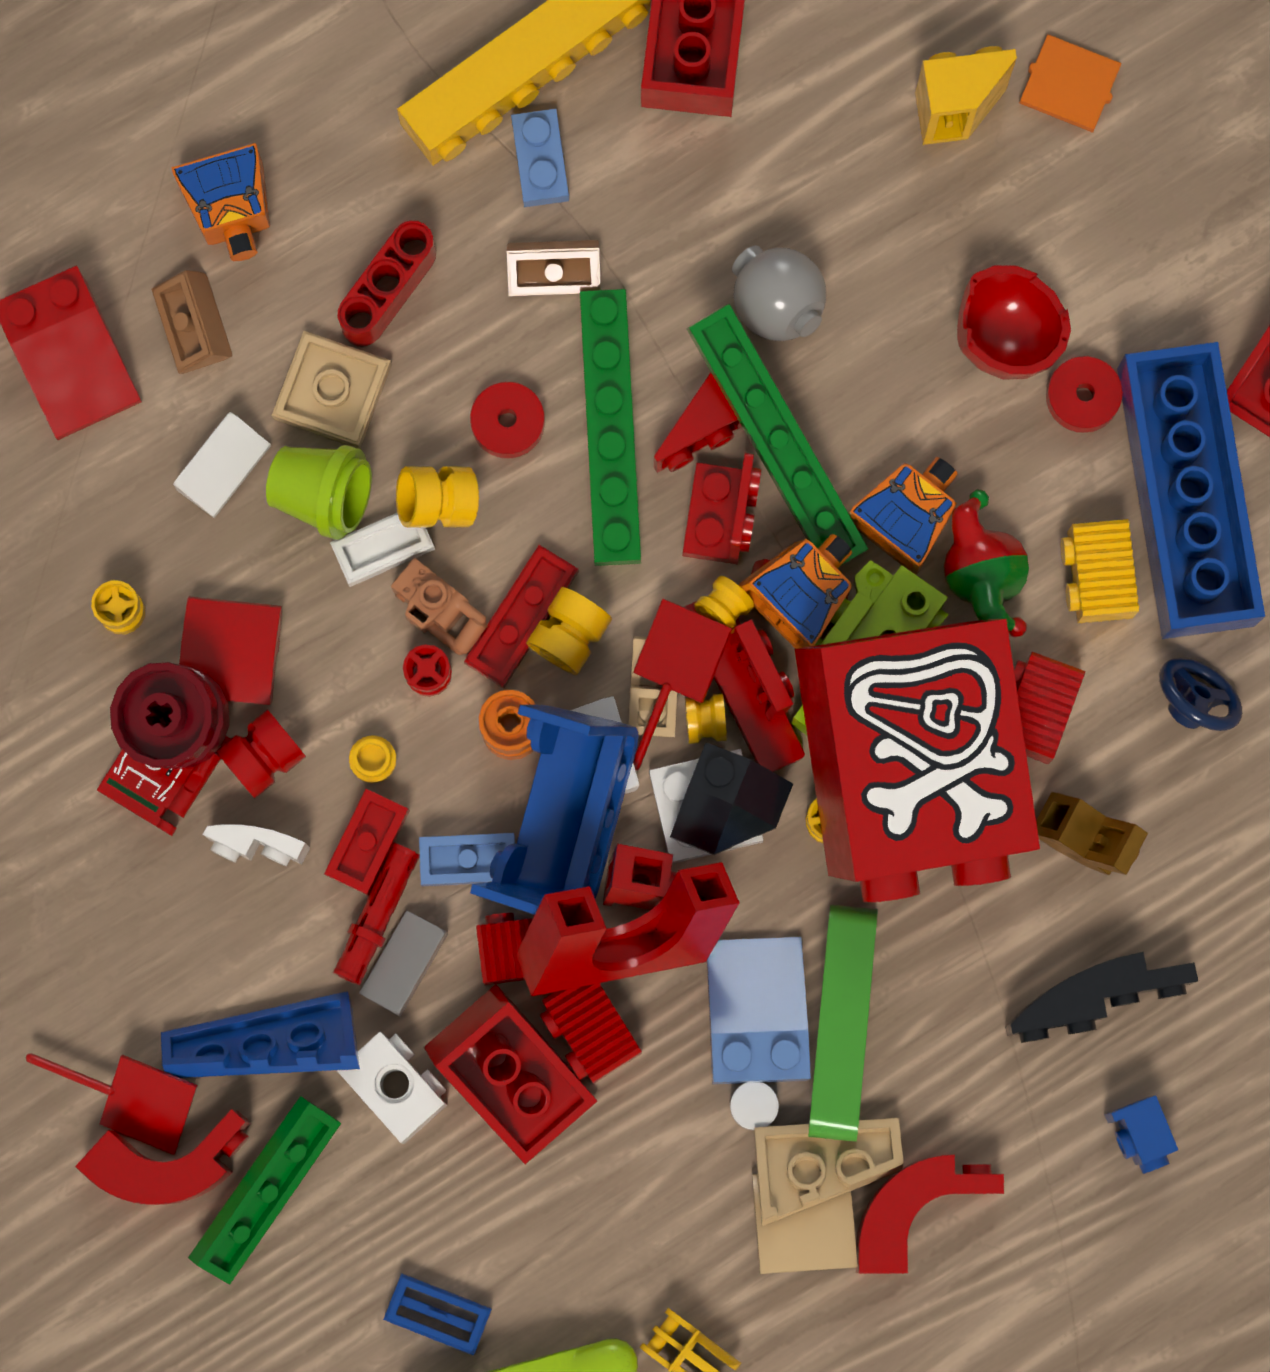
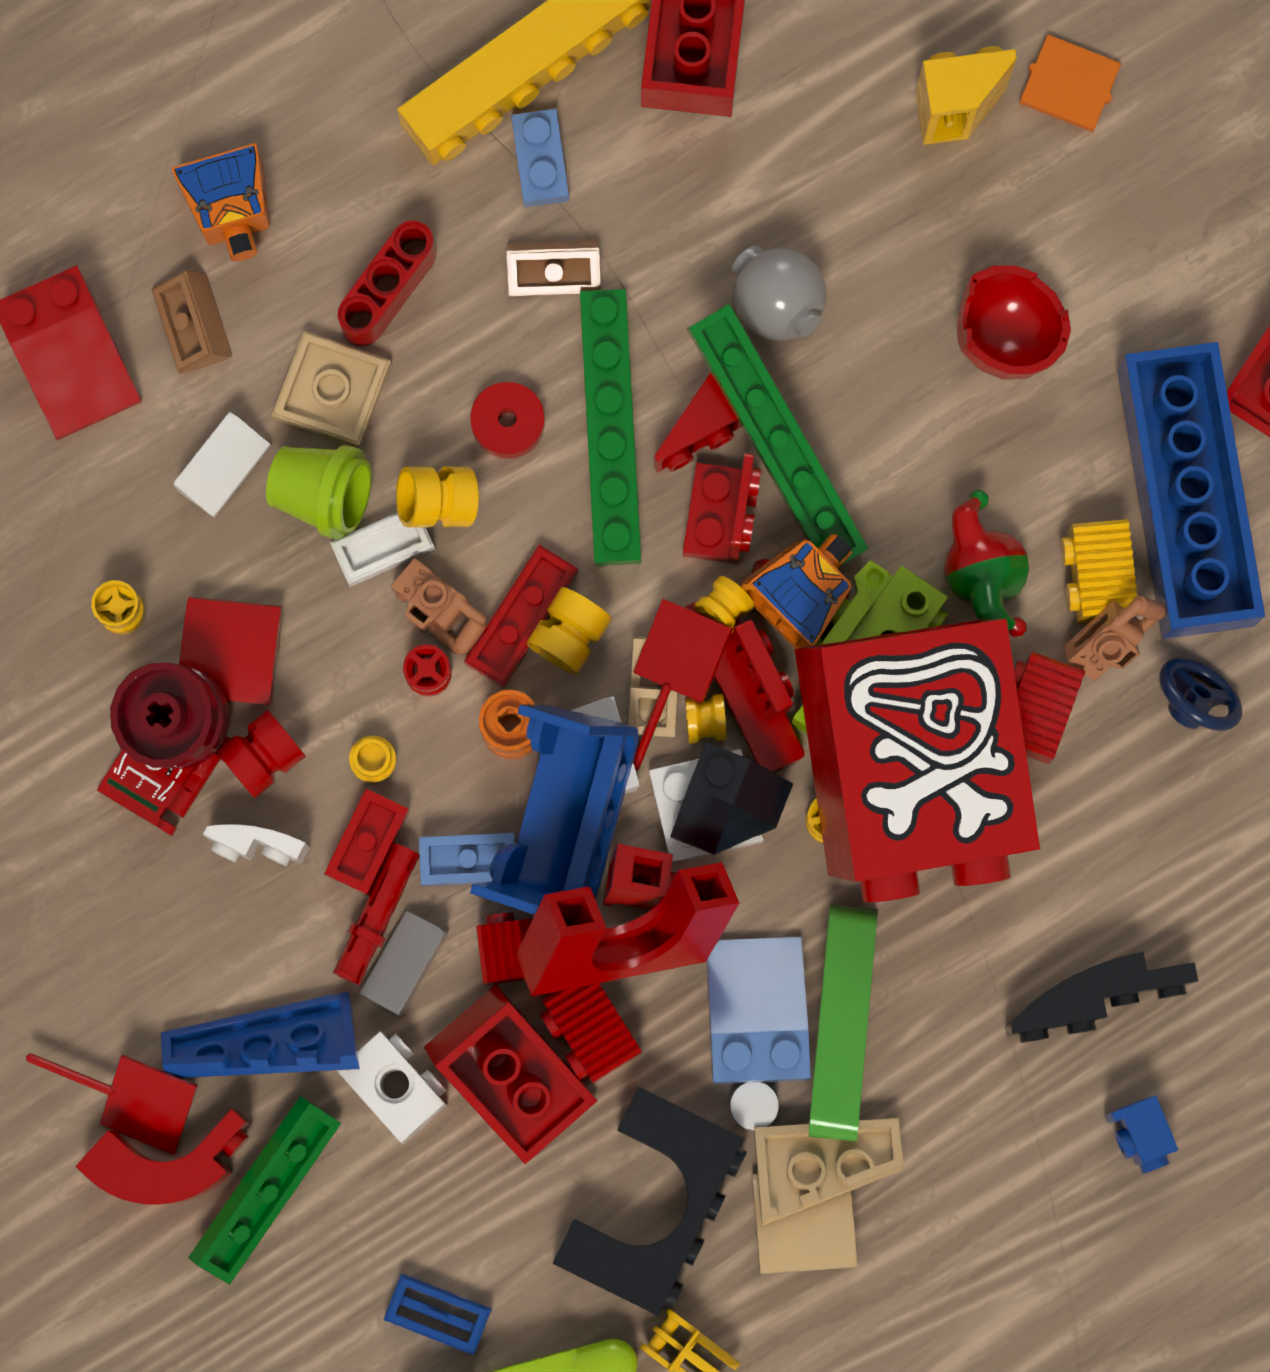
torso [849,457,958,575] -> none
red arch [856,1154,1004,1274] -> none
pearl gold brick [1036,792,1148,875] -> none
red piece [1046,356,1123,433] -> none
none -> black arch [553,1086,747,1316]
none -> nougat piece [1064,596,1166,682]

